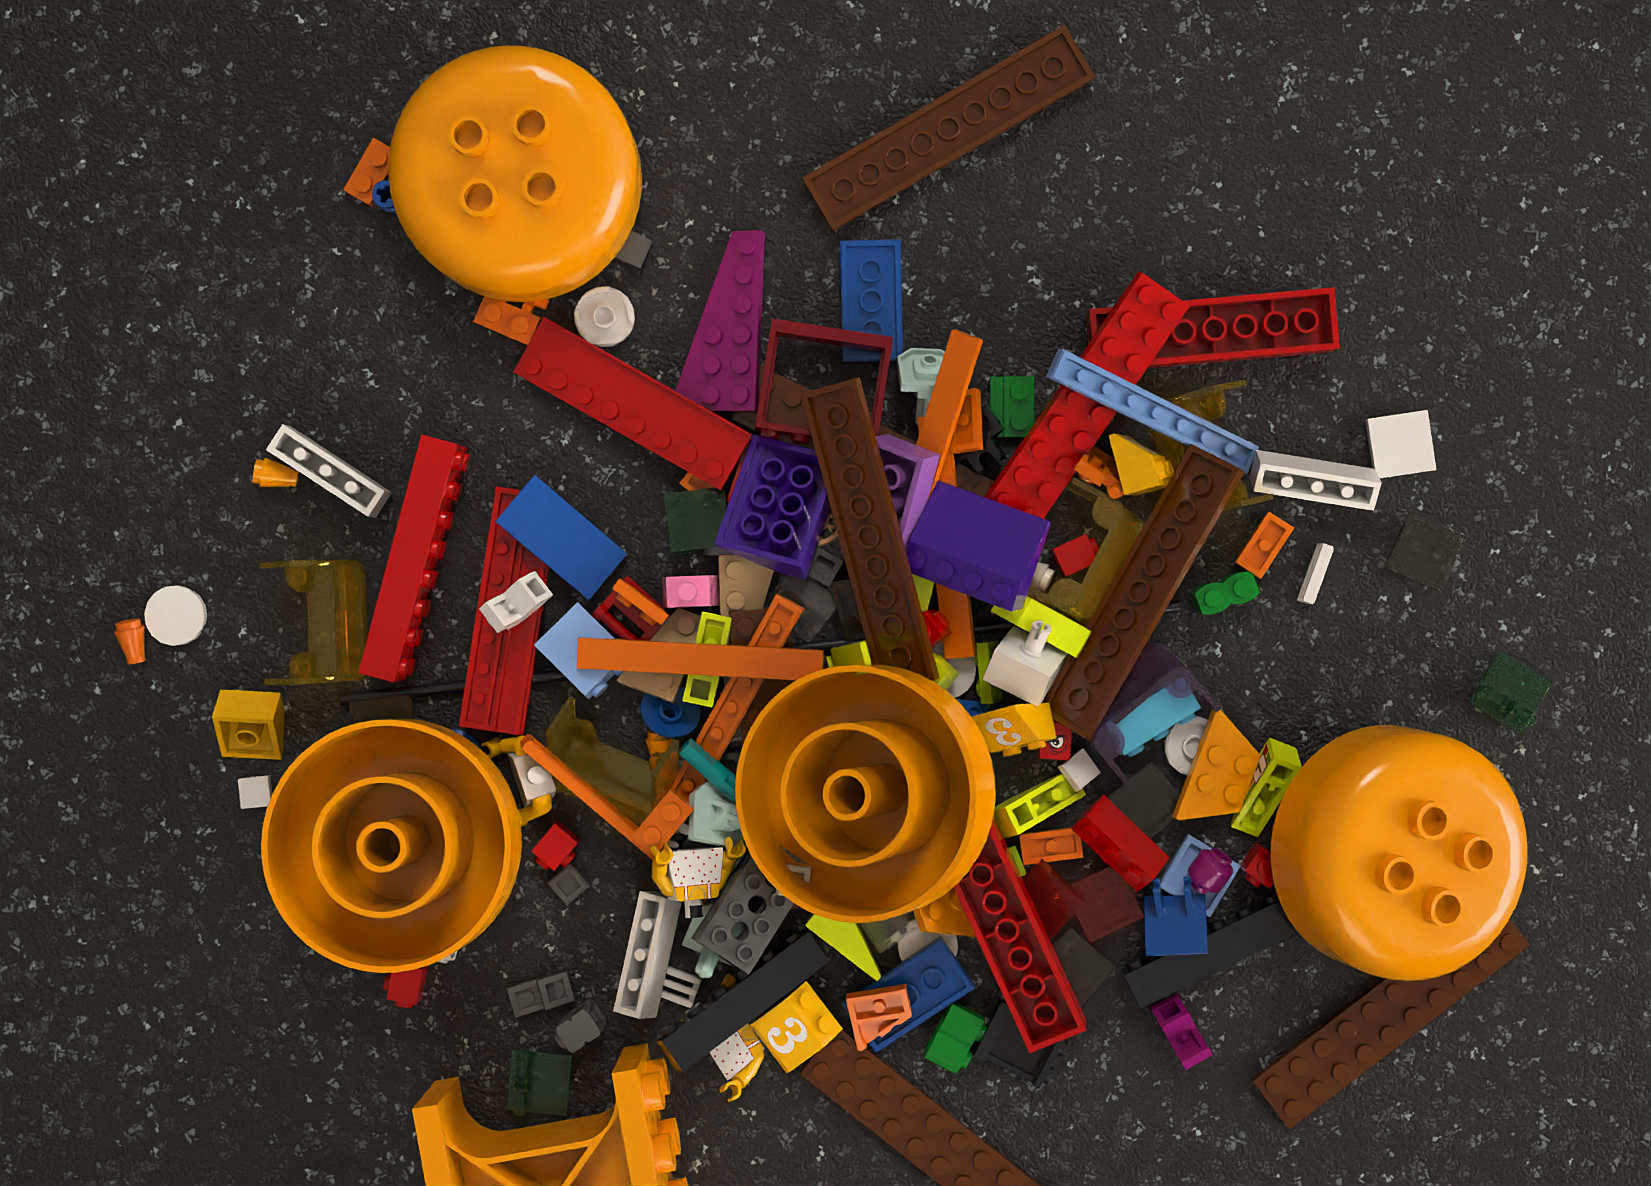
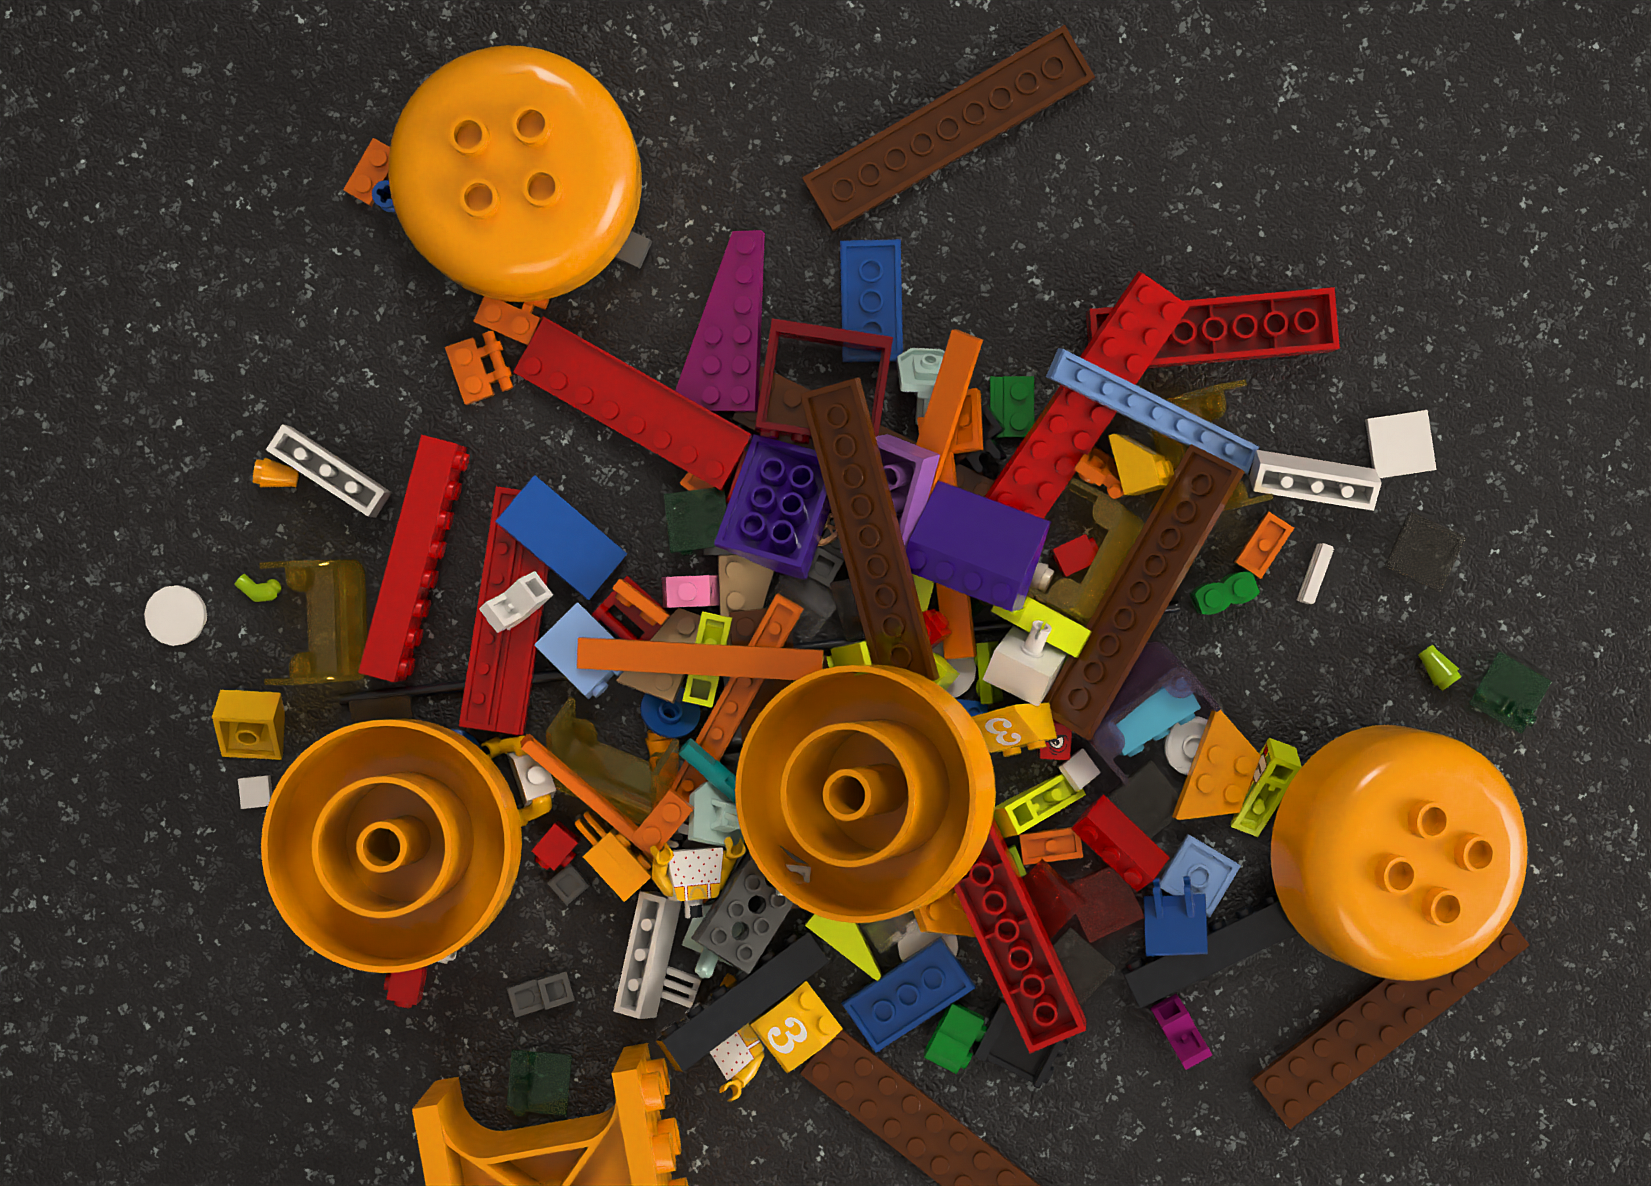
orange cone [114,618,146,664] -> none
dark grey brick [554,998,606,1053] -> none
white tile [574,286,635,347] -> none
orange wing [846,984,912,1051] -> none
magenta head [1187,847,1233,894] -> none
red brick [1240,842,1274,889] -> none
none -> lime arm [235,574,281,602]
none -> orange plate [445,331,513,405]
none -> light orange brick [575,810,653,902]
none -> lime cone [1418,644,1462,691]

